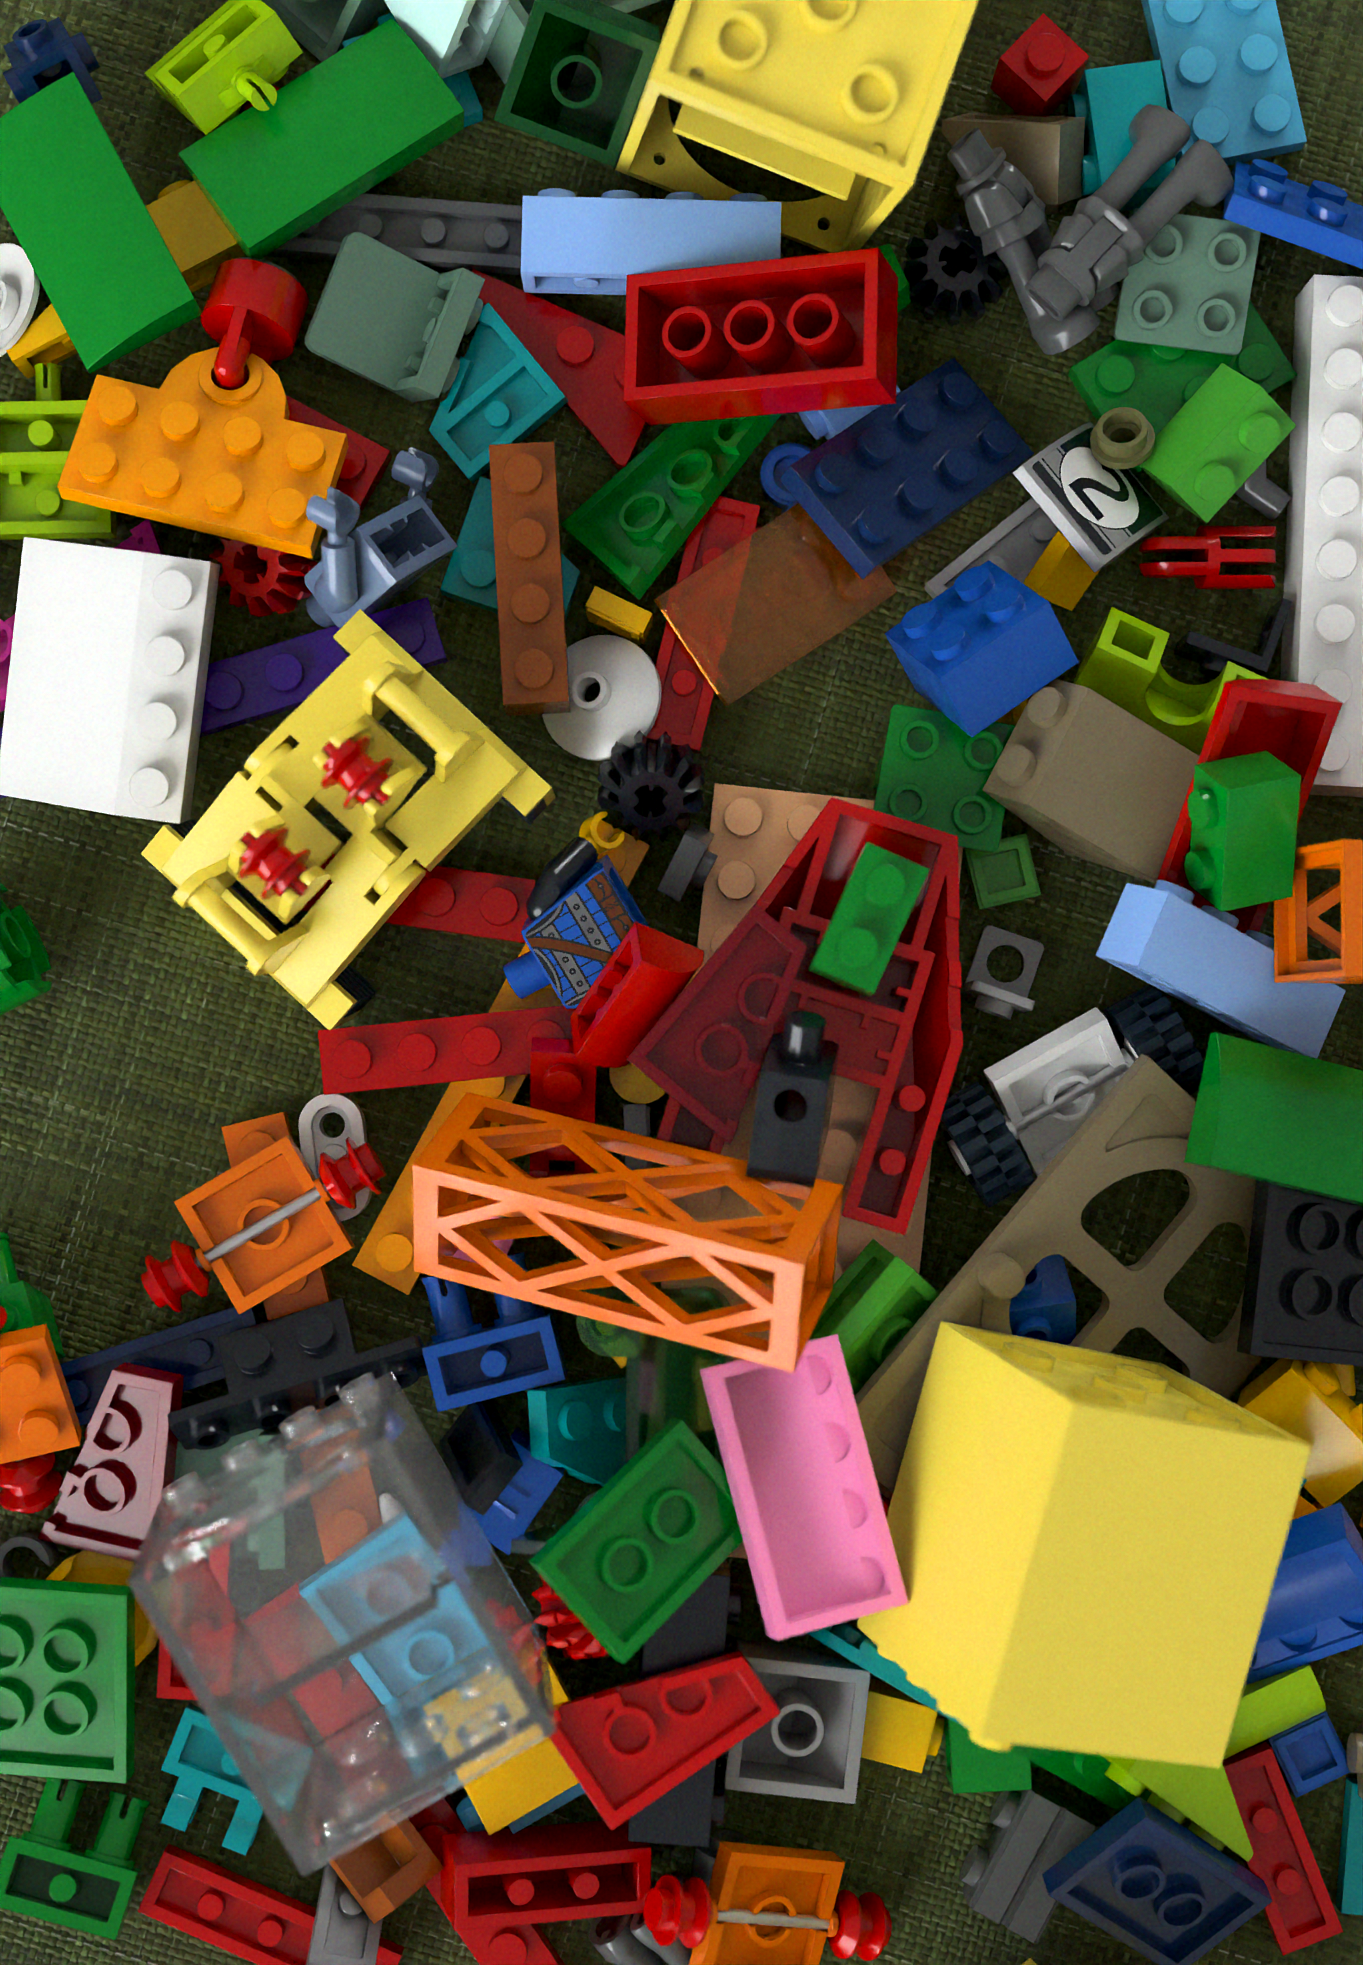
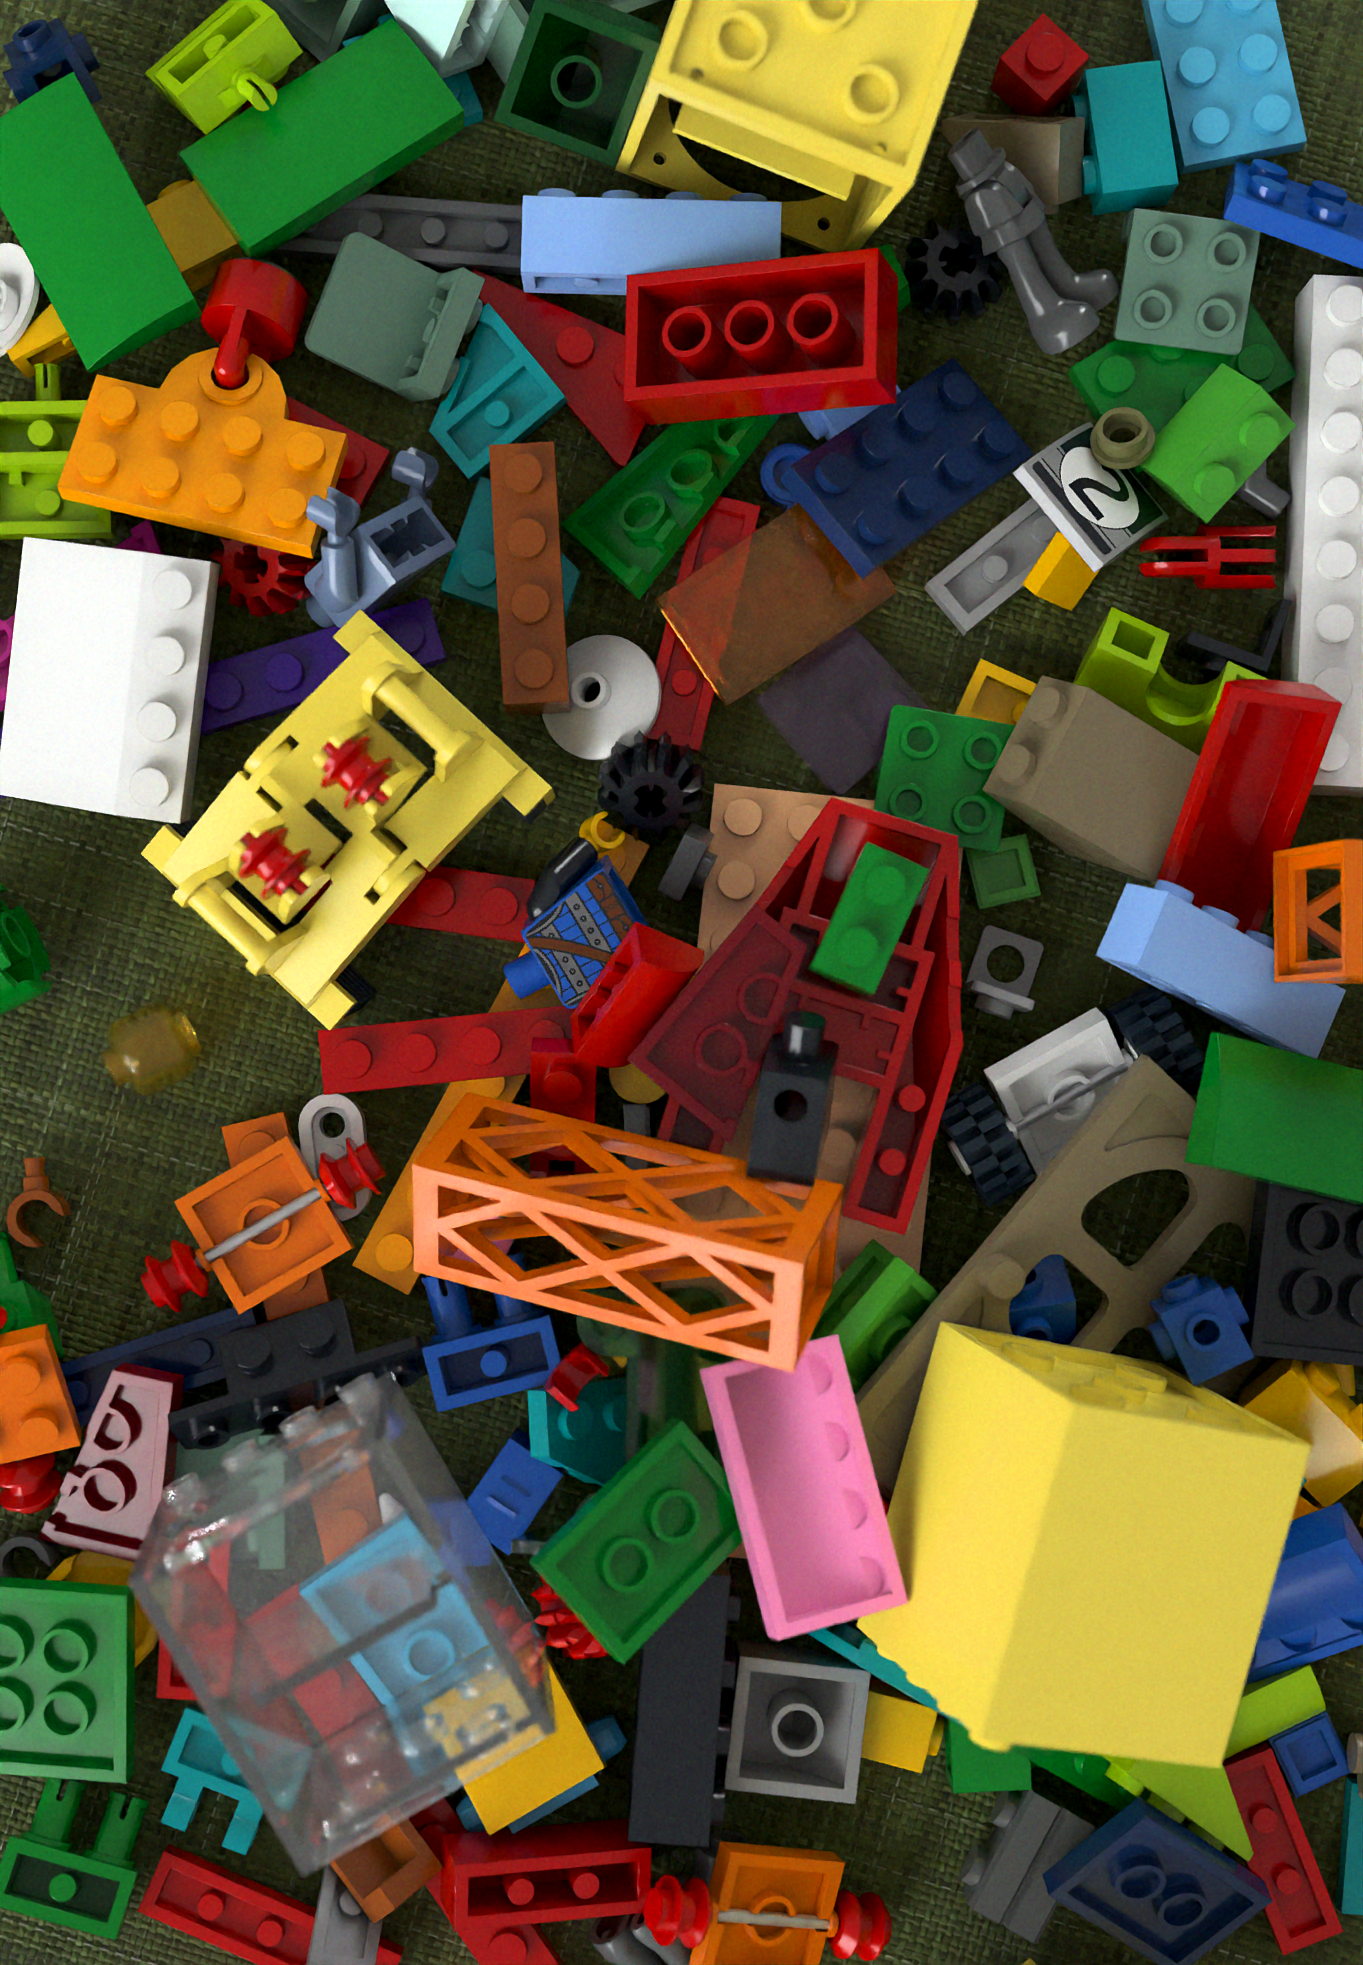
black tile [439,1400,523,1516] -> none
red wing [535,1651,781,1831] -> none
yellow tile [585,586,653,645] -> none
blue brick [884,560,1079,737] -> none
dark grey piece [1024,104,1234,321] -> none
green brick [1185,751,1301,912] -> none
none -> dark orange piece [6,1157,71,1248]
none -> clear yellow head [100,1002,202,1096]
none -> red piece [545,1329,610,1412]
none -> clear purple plate [755,619,931,797]
none -> blue brick [1147,1274,1254,1386]

